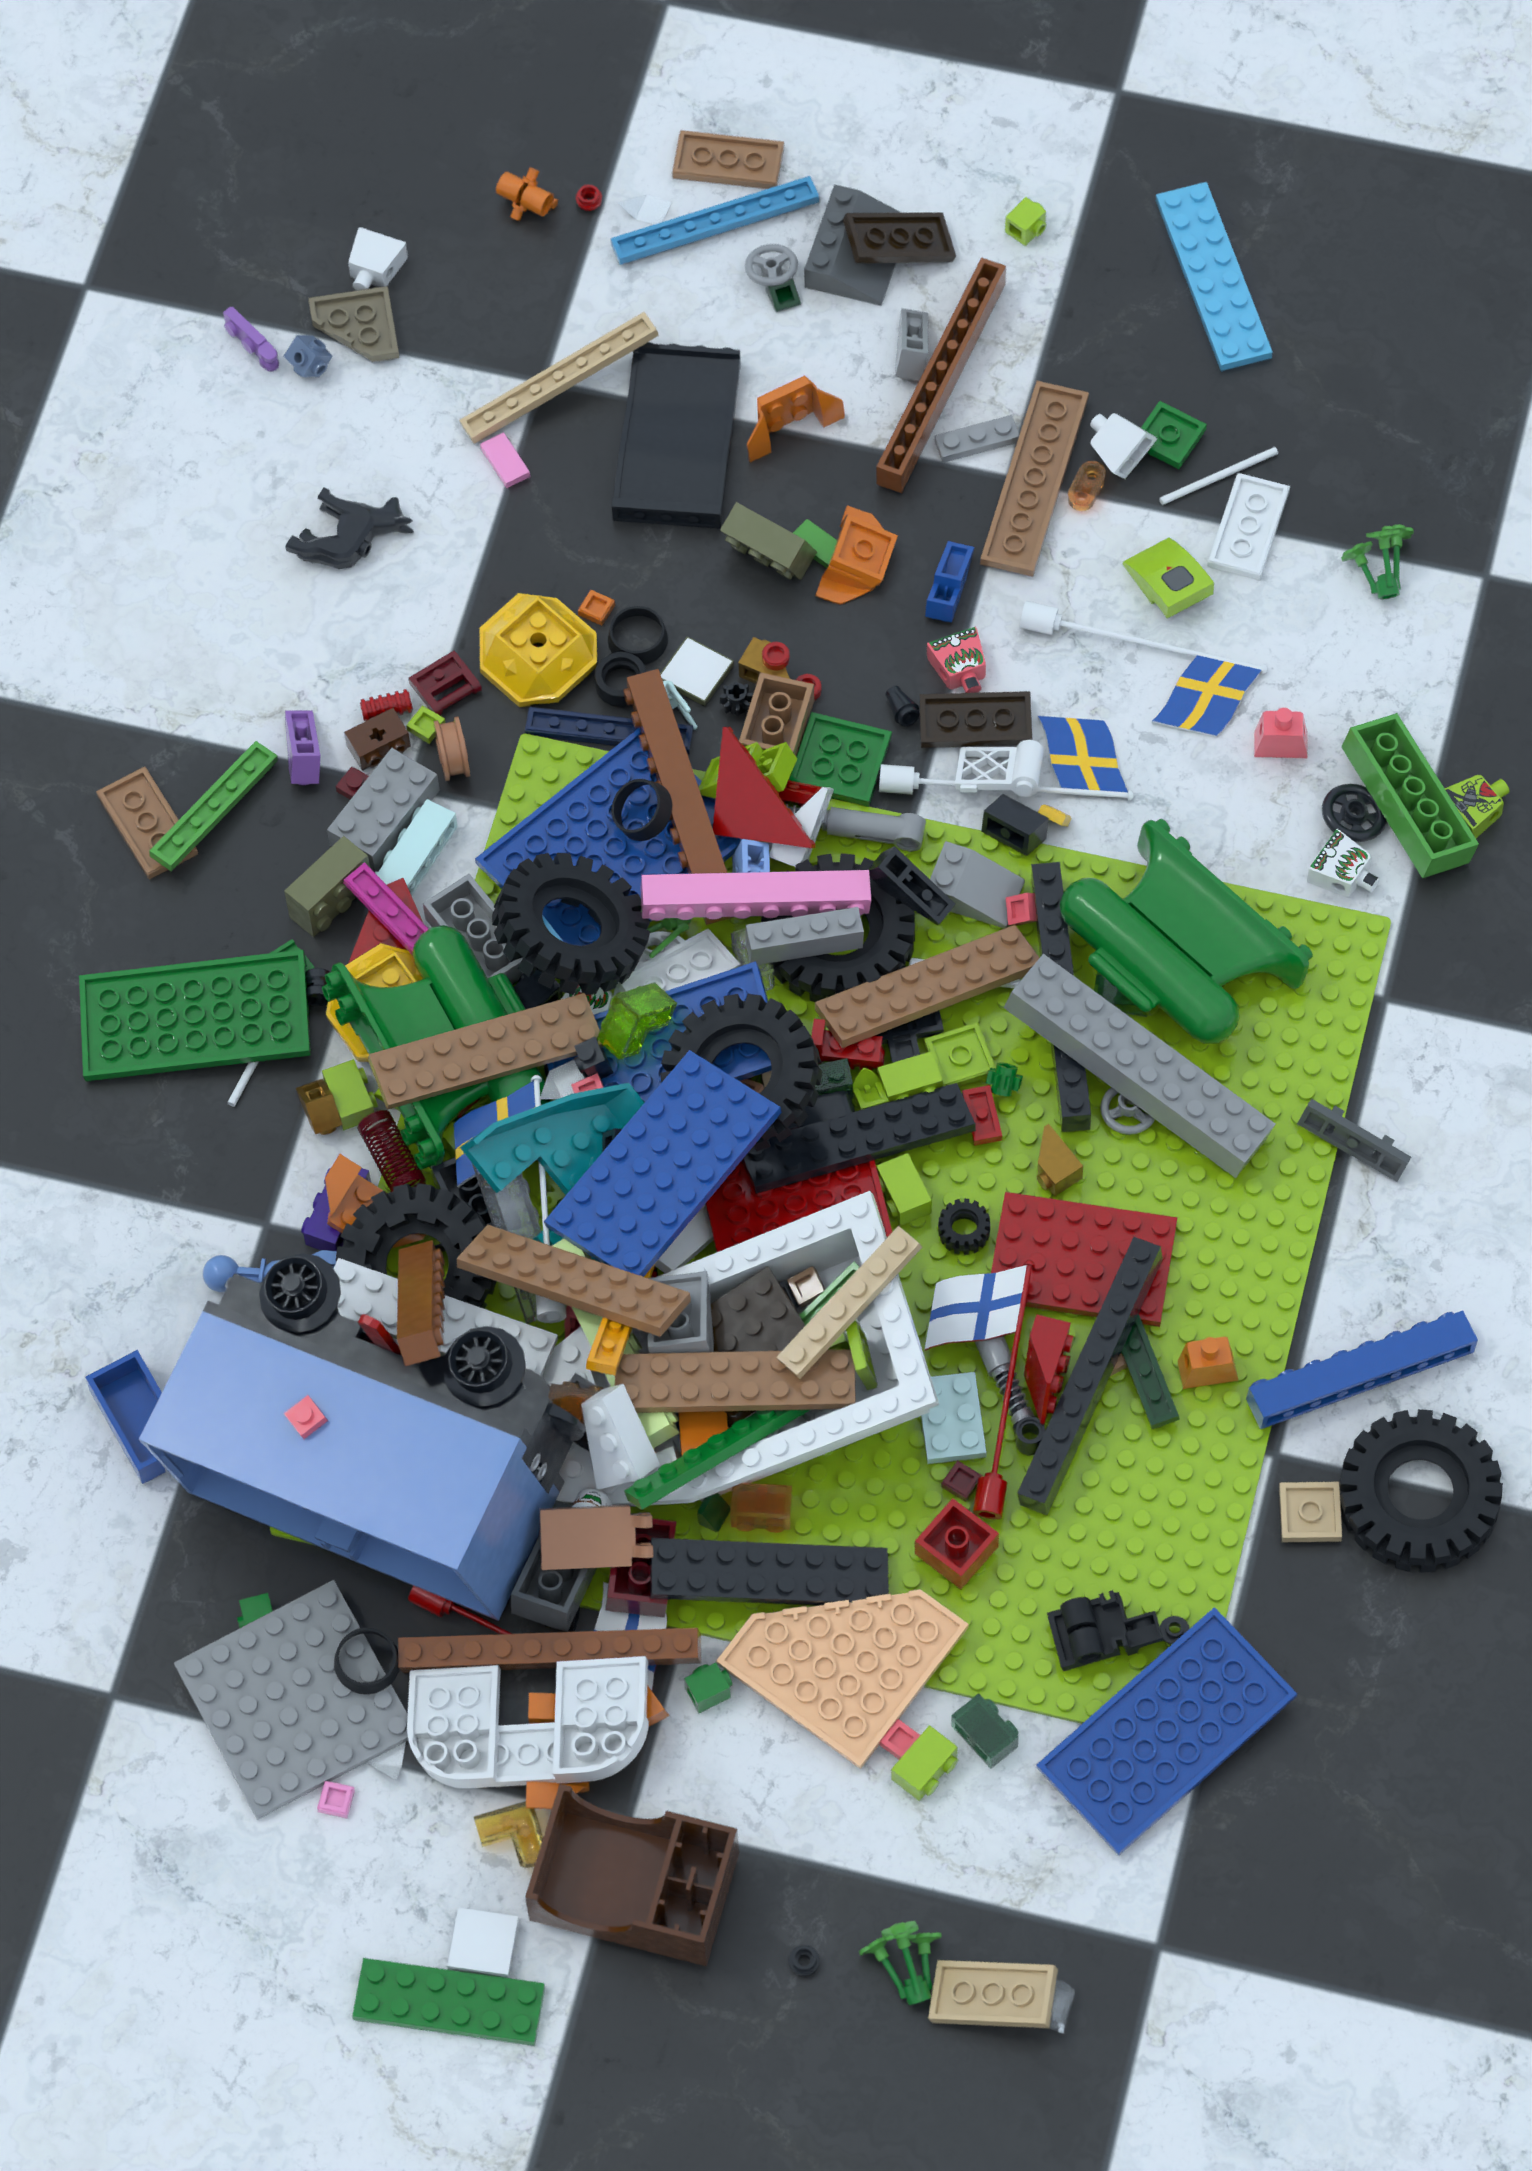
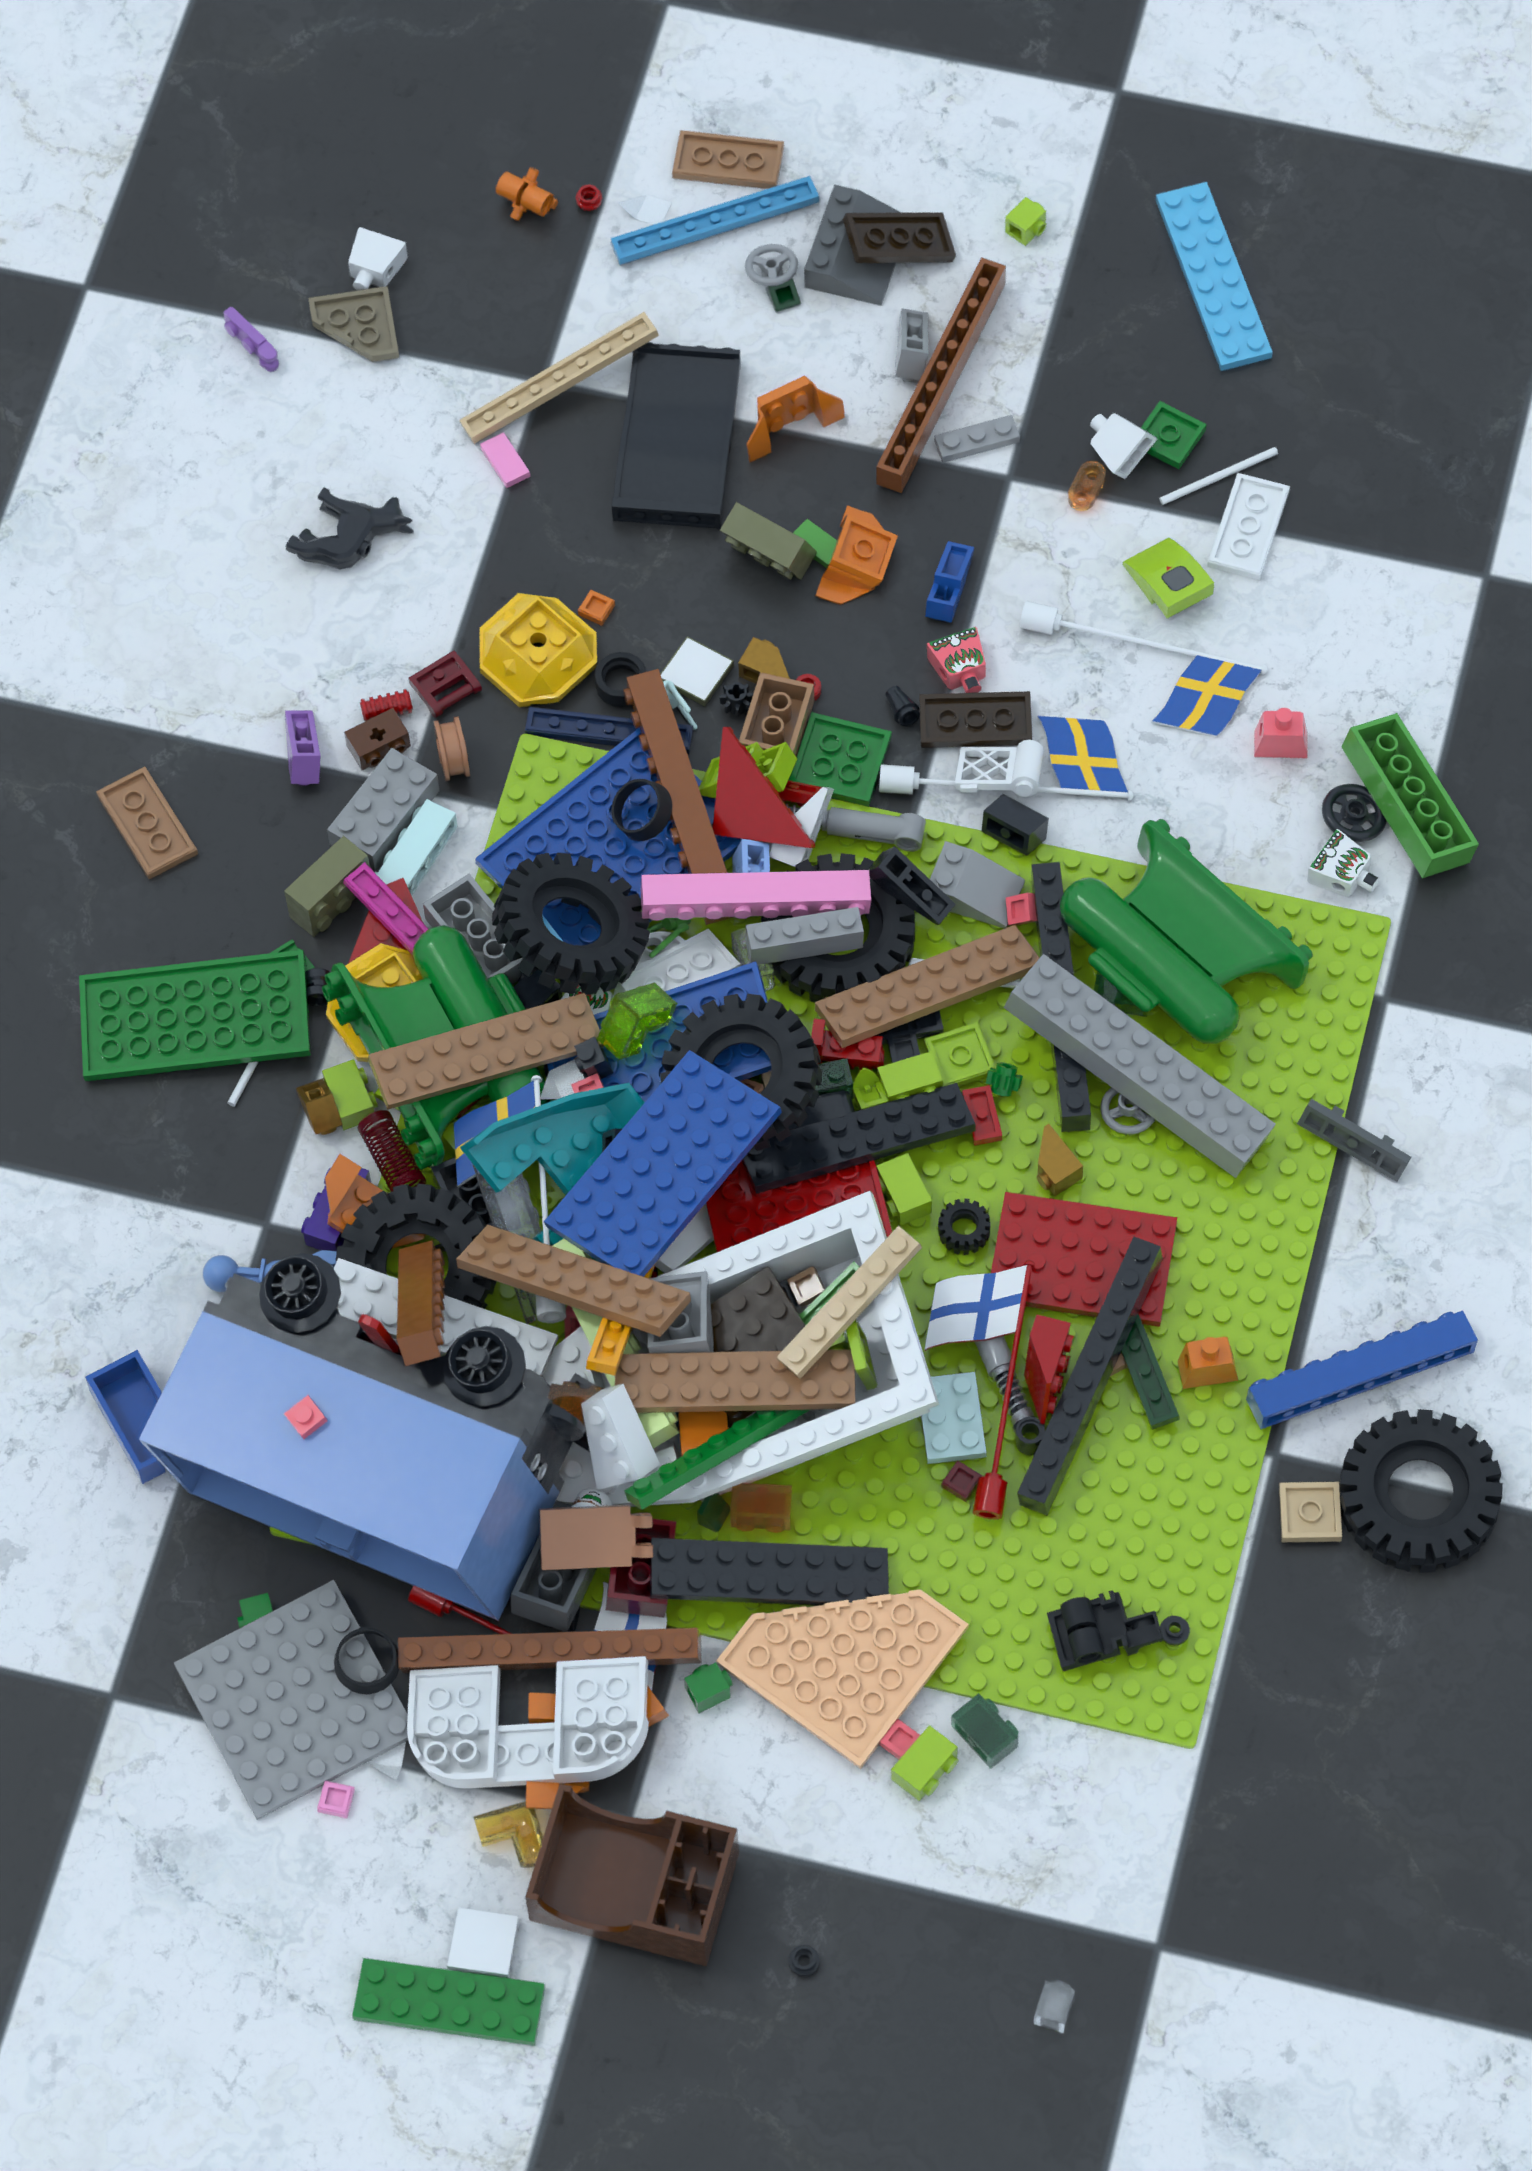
bright green plate [149,741,278,871] -> none
sand blue brick [284,335,333,378] -> none
dark red plate [336,766,369,800] -> none
lime plate [406,705,445,744] -> none
black tyre [608,606,668,665] -> none
red tile [762,642,790,671] -> none
plant [859,1921,942,2005] -> none
red brick [915,1498,999,1589] -> none
tan plate [928,1960,1058,2028] -> none
medium nougat plate [980,381,1089,577] -> none
blue plate [1036,1607,1297,1856] -> none
yellow tile [1038,804,1072,827] -> none
plant [1341,525,1414,599] -> none
lime torso [1445,775,1510,838] -> none

